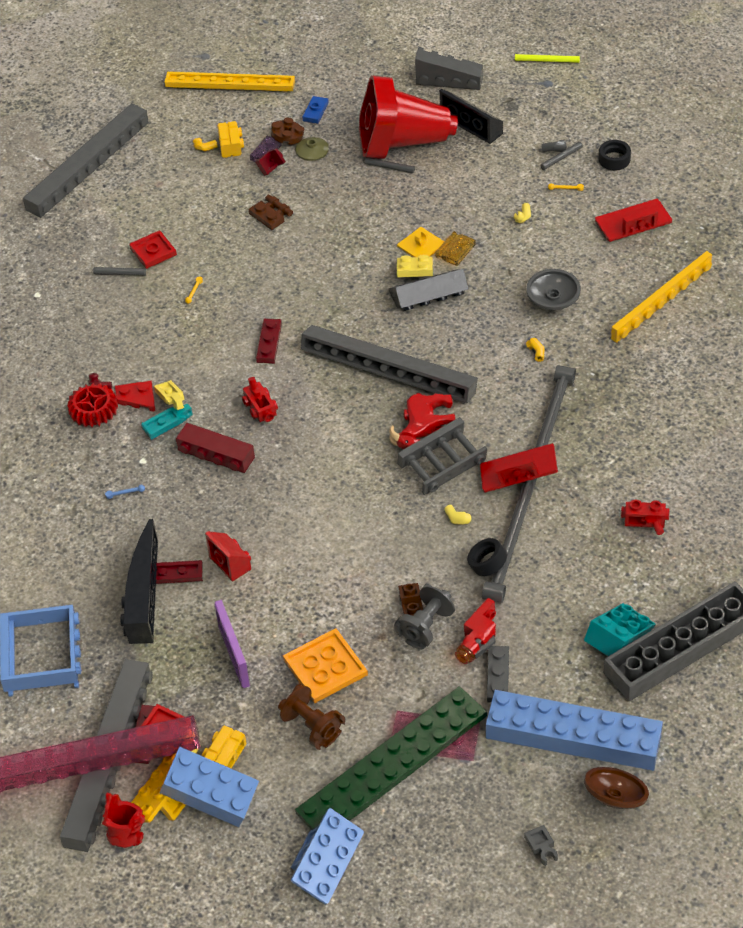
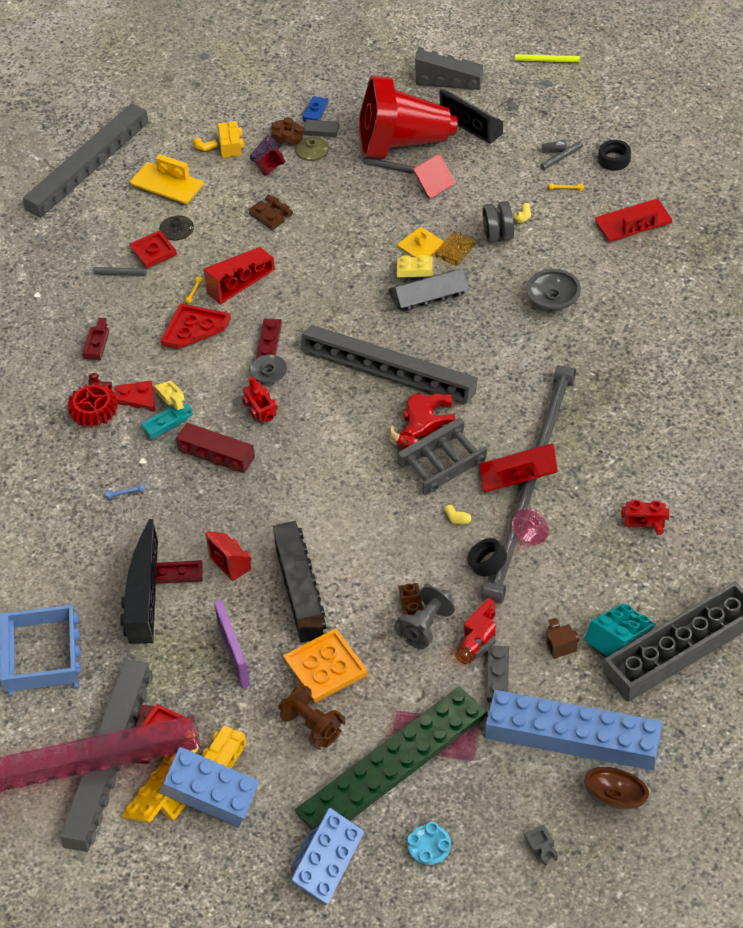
red helmet [102,792,145,848] -> none
yellow plate [165,72,295,91] -> none
yellow arm [526,338,545,362] -> none
yellow plate [611,251,712,343] -> none
none -> dark red hinge [82,318,109,360]
none -> yellow bracket [130,154,204,204]
none -> clear smoke dish [159,215,194,241]
none -> red plate [161,303,231,349]
none -> red wedge [203,247,275,305]
none -> dark grey dish [250,355,287,383]
none -> black brick [272,521,327,643]
none -> dark grey tile [304,120,339,137]
none -> medium azure dish [408,822,451,865]
none -> piece [412,153,456,199]
none -> dark grey wheel [482,201,514,243]
none -> clear pink dish [512,509,549,545]
none -> reddish brown brick [546,618,579,659]

